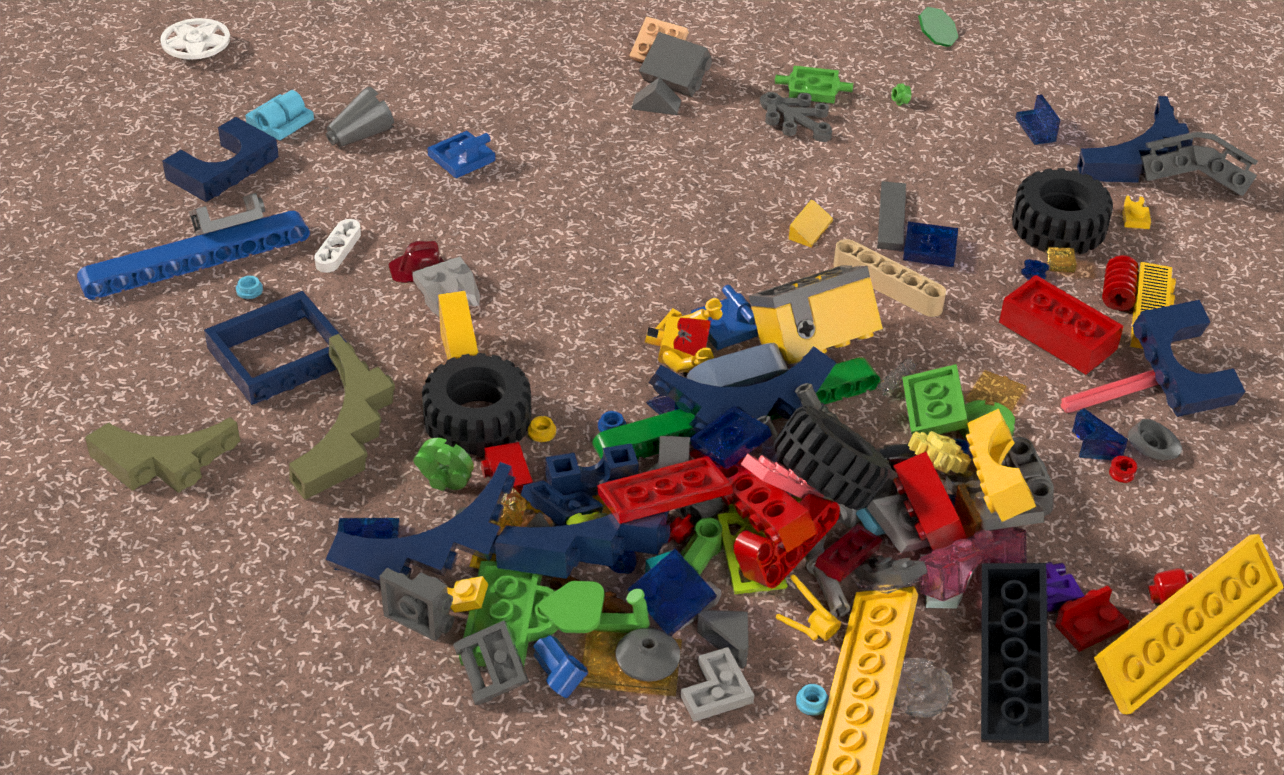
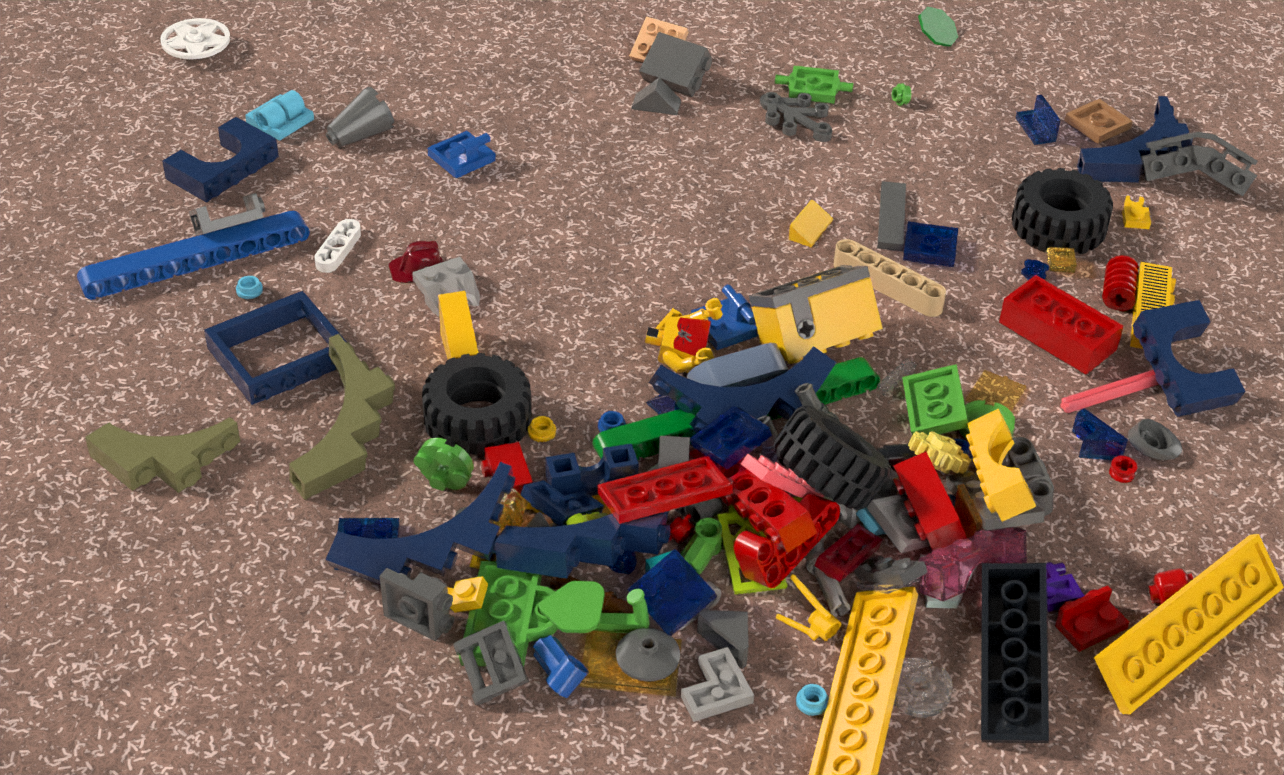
none -> medium nougat plate [1065,99,1133,144]

